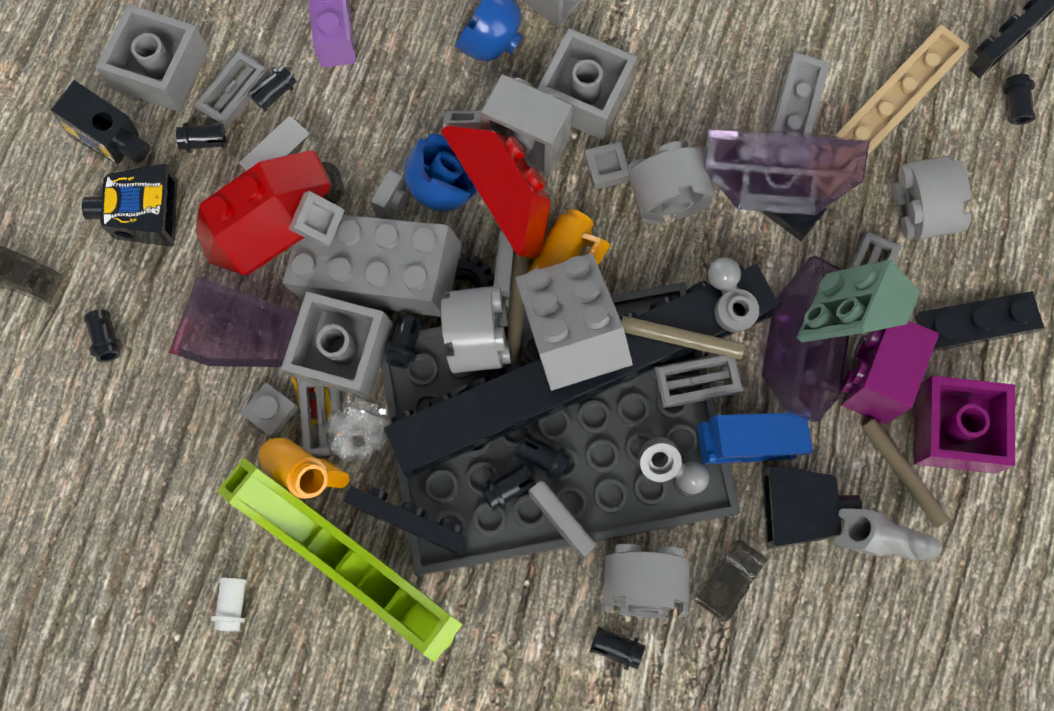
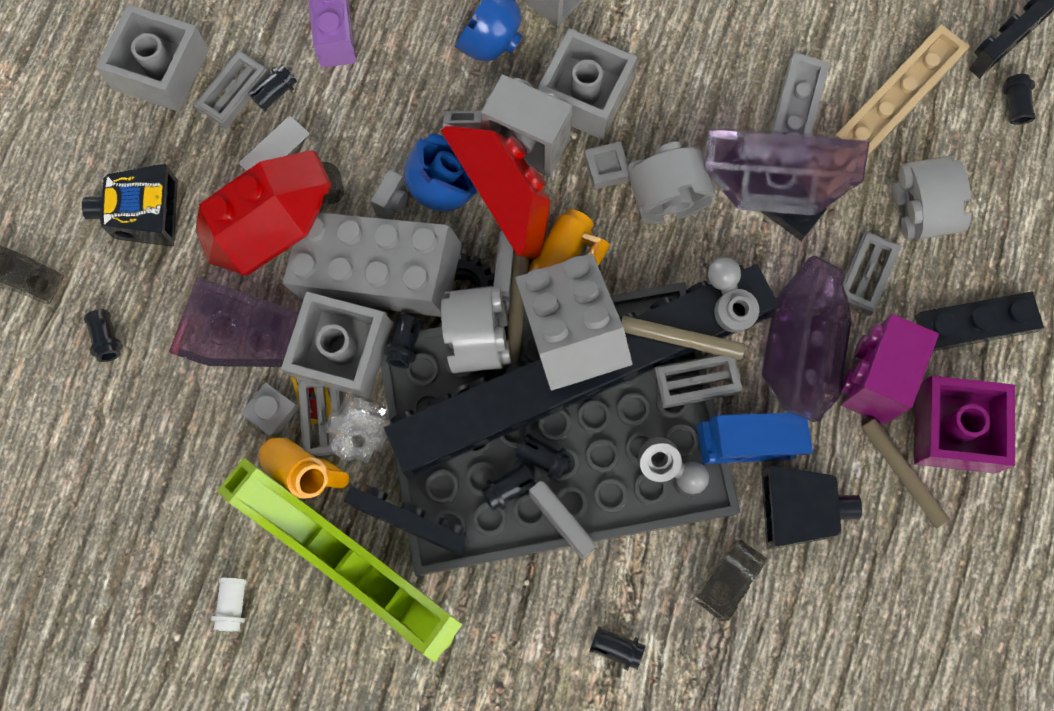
black torso [51,80,150,164] -> none
black pin [176,123,226,153] -> none
light grey plate [289,191,345,247] -> none
light grey brick [603,544,690,618] -> none
sand green slope [797,260,920,342] -> none
light grey animal [834,509,942,560] -> none

